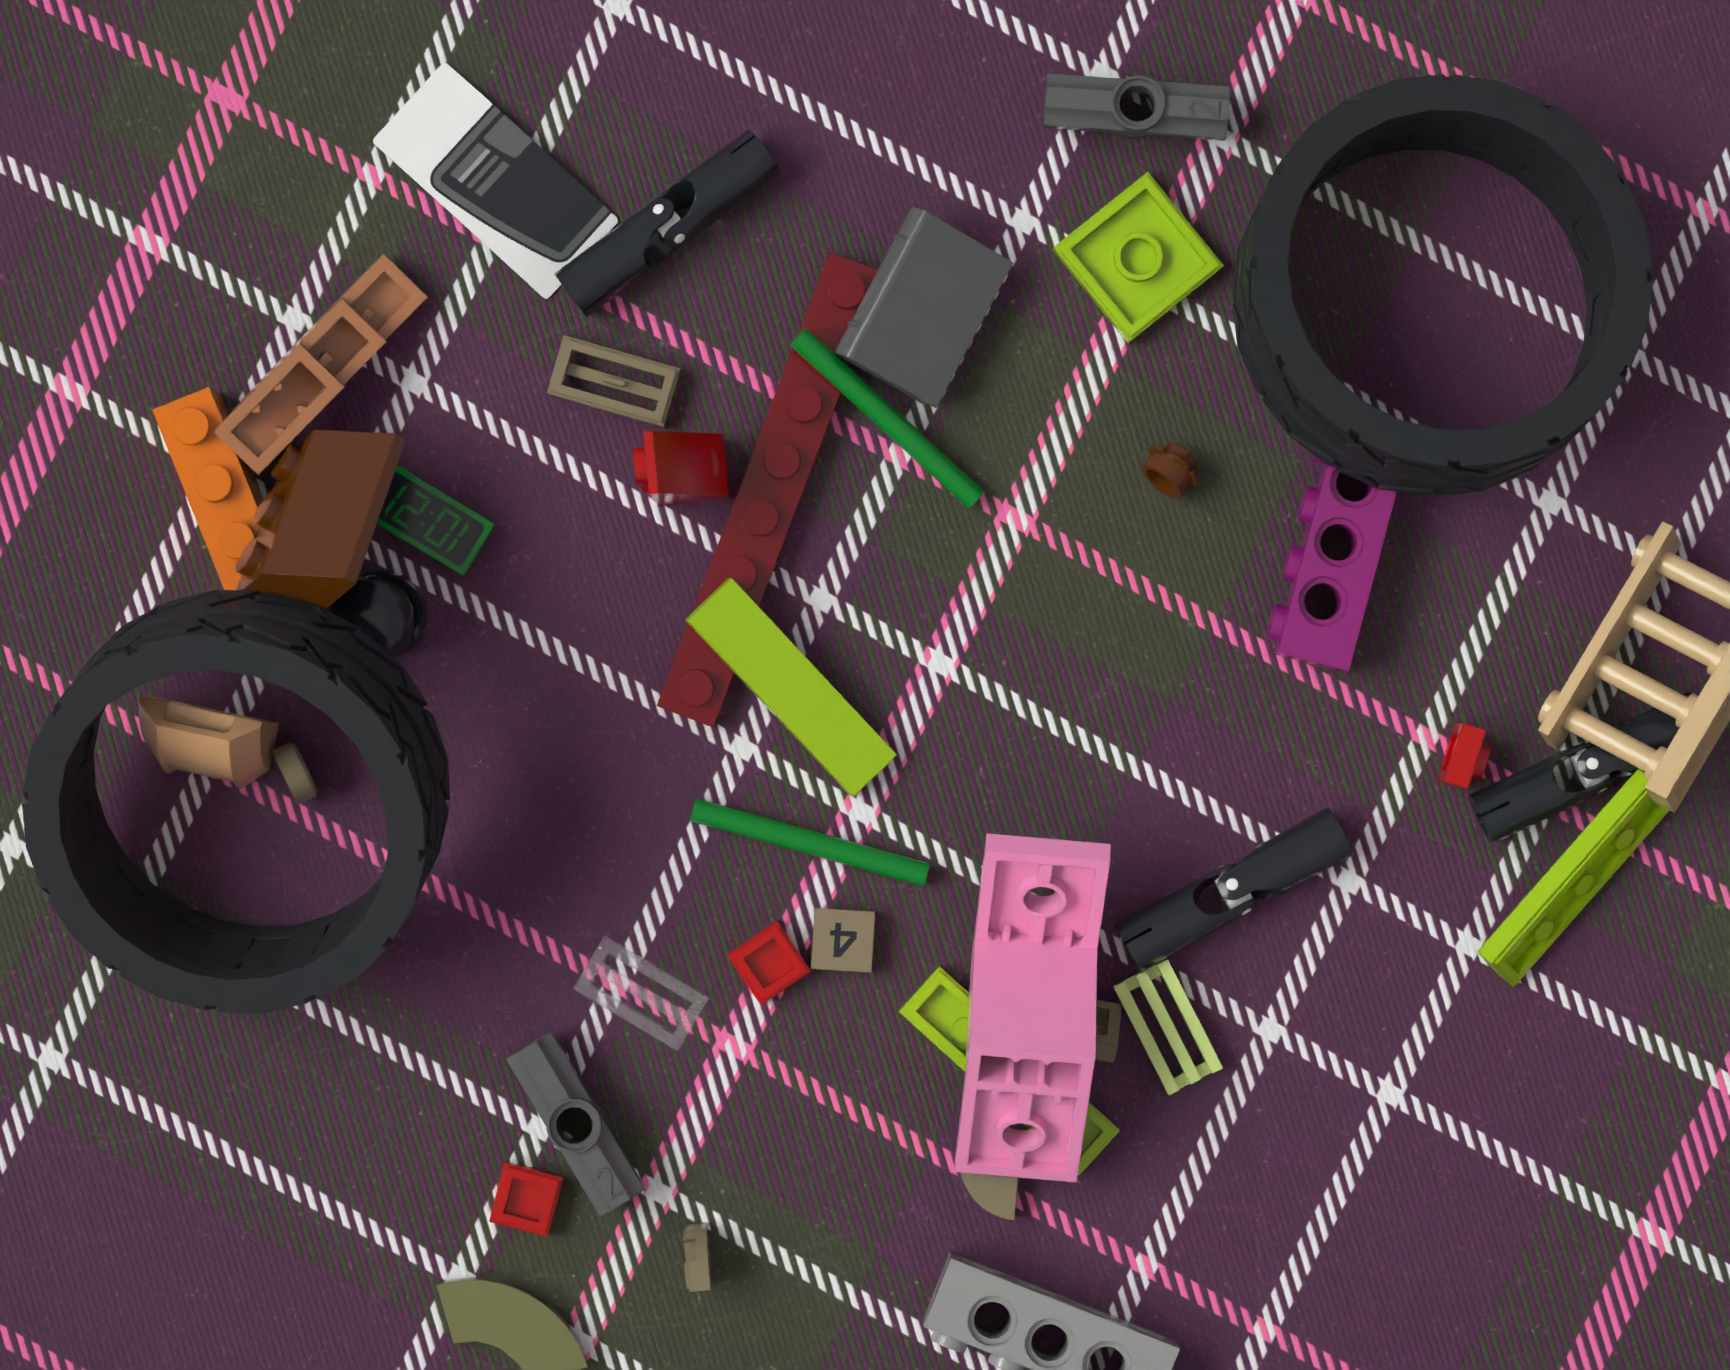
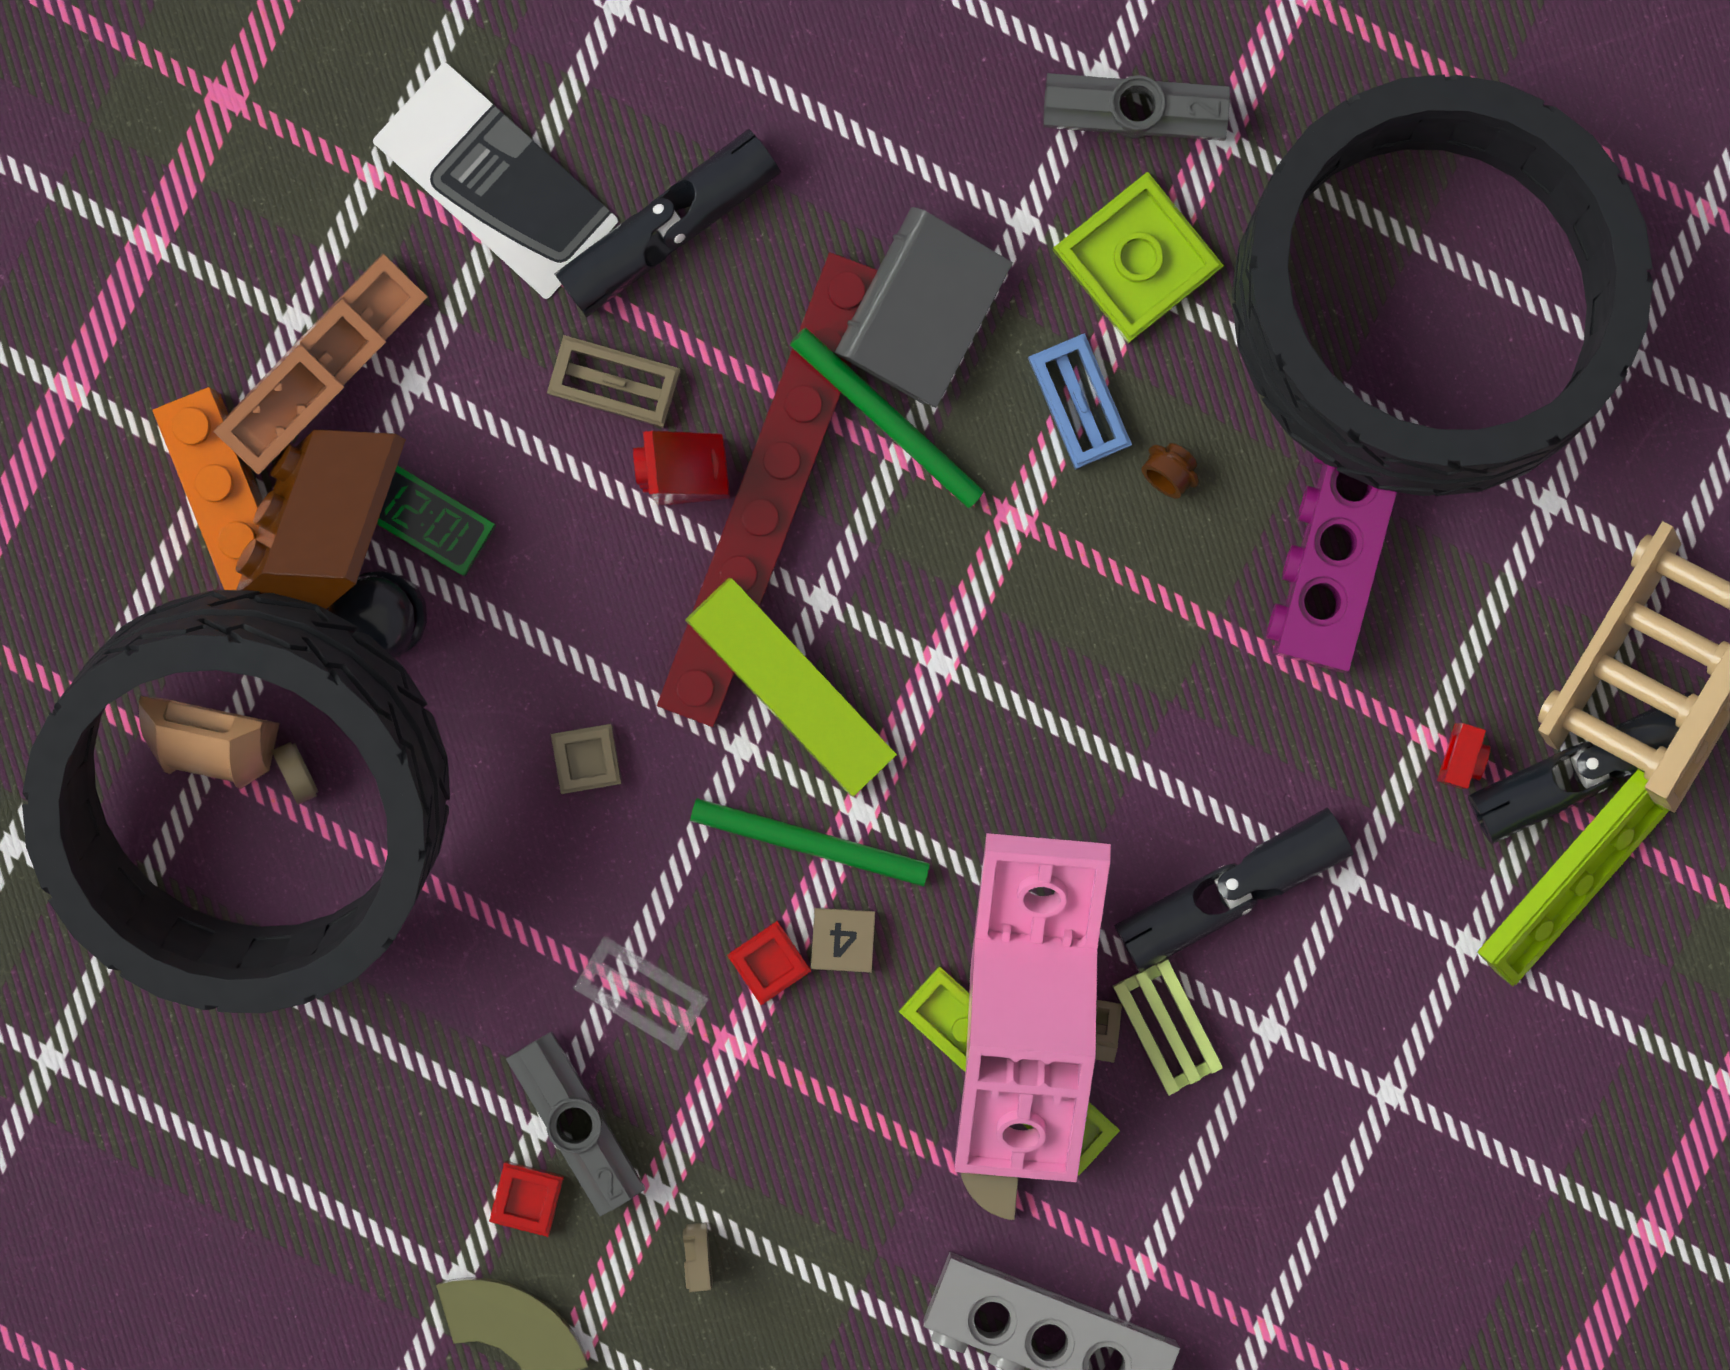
none -> dark tan tile [551,724,622,794]
none -> medium blue tile [1028,333,1132,470]

